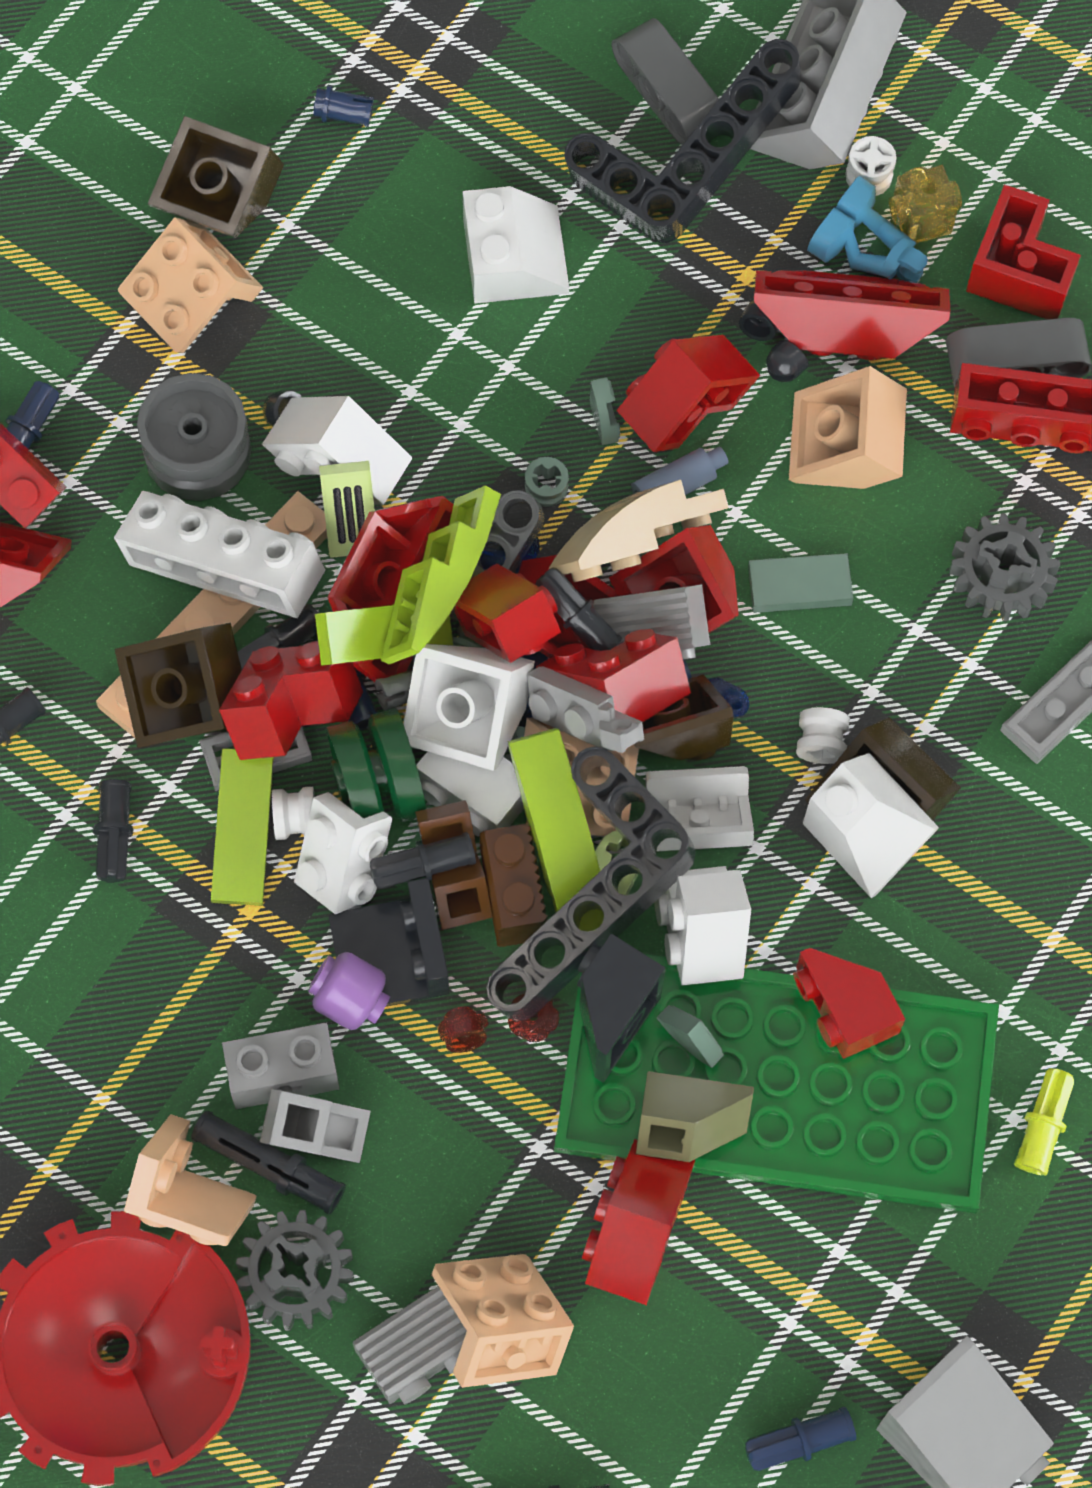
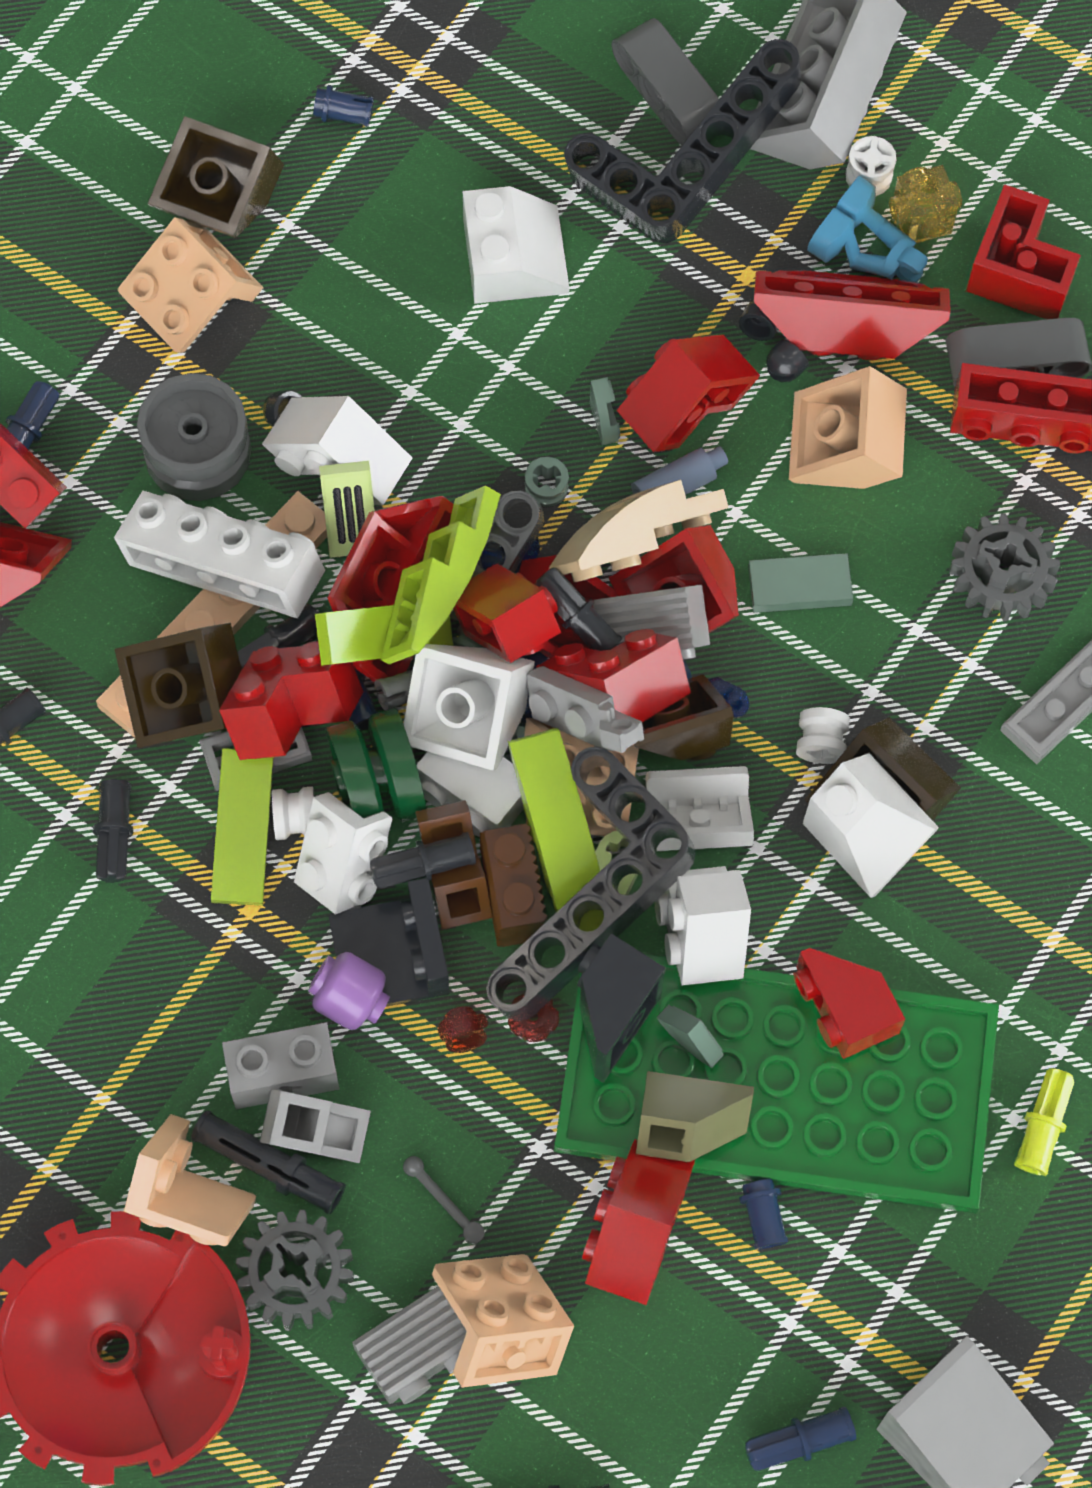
none -> dark grey hinge [403,1156,485,1245]
none -> dark blue pin [739,1179,789,1250]

